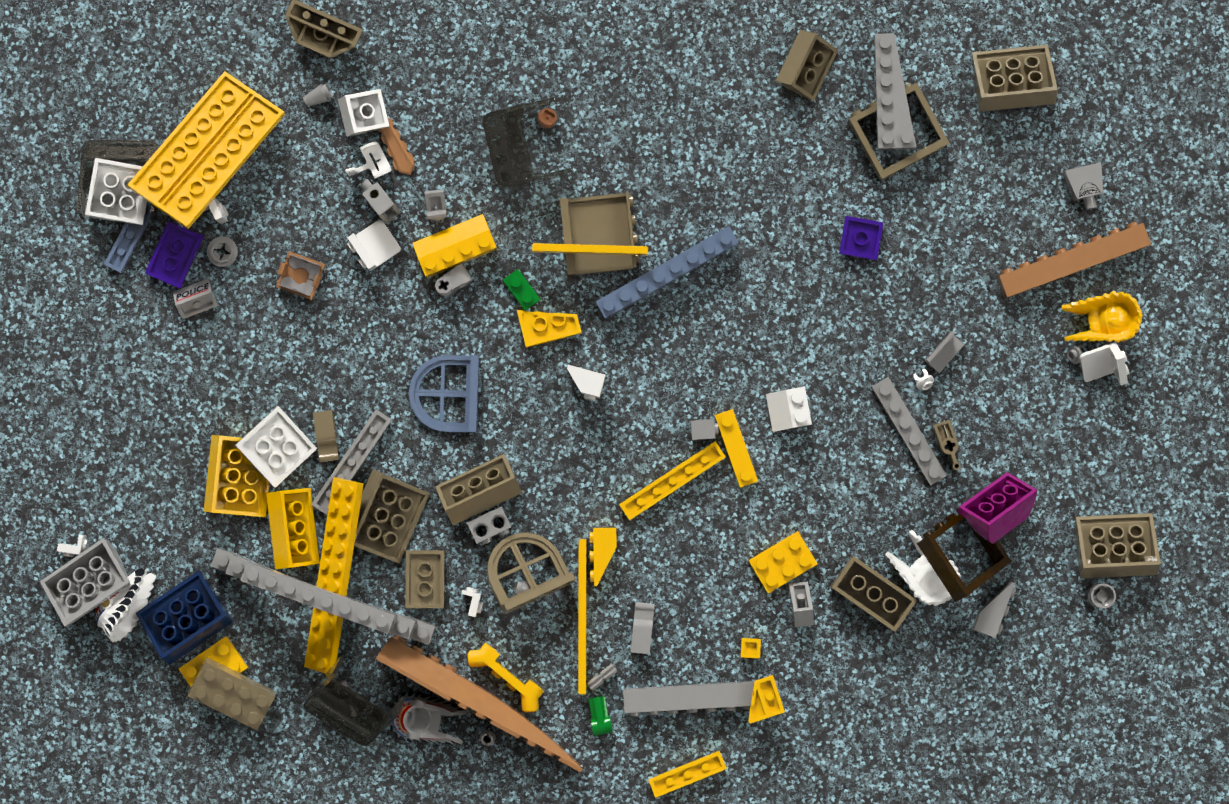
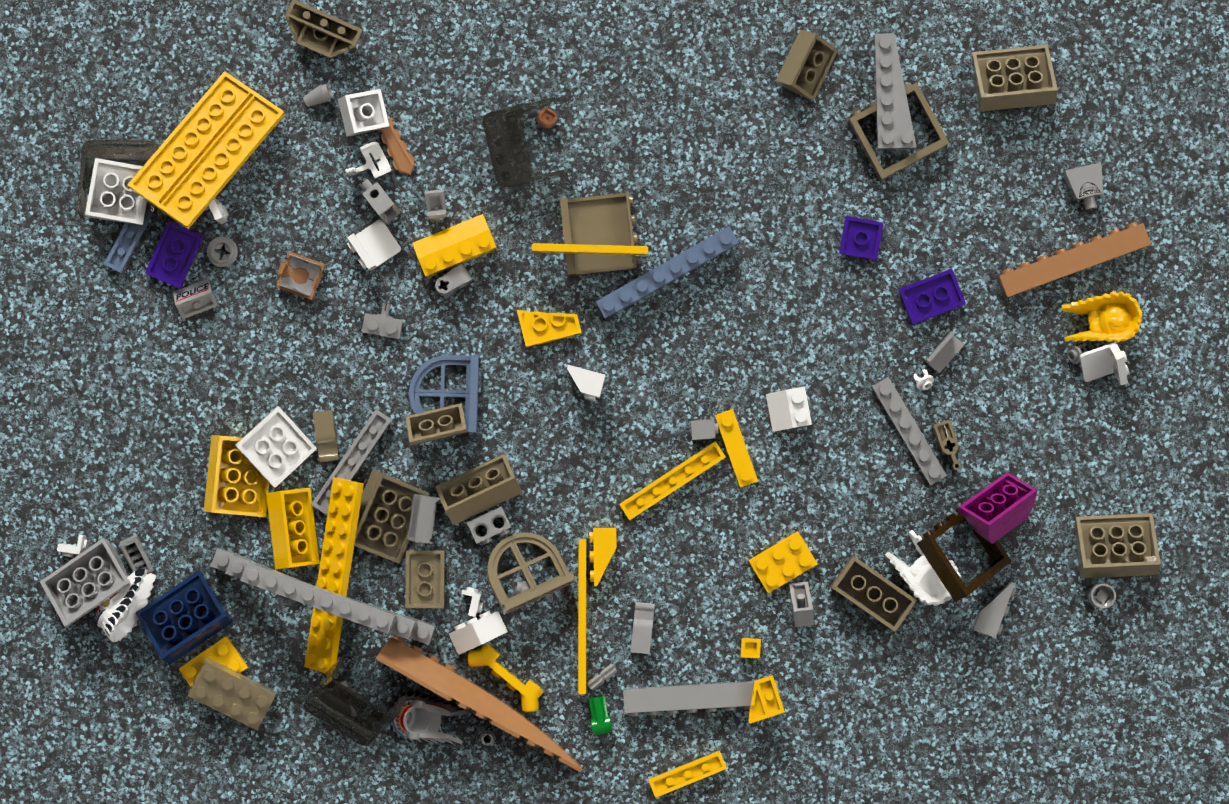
green plate [503,269,541,311] -> none
none -> light grey slope [119,534,154,573]
none -> light grey plate [362,303,403,339]
none -> dark tan slope [405,403,469,446]
none -> light grey window [407,494,441,546]
none -> white brick [449,611,508,655]
none -> dark purple plate [898,269,966,325]

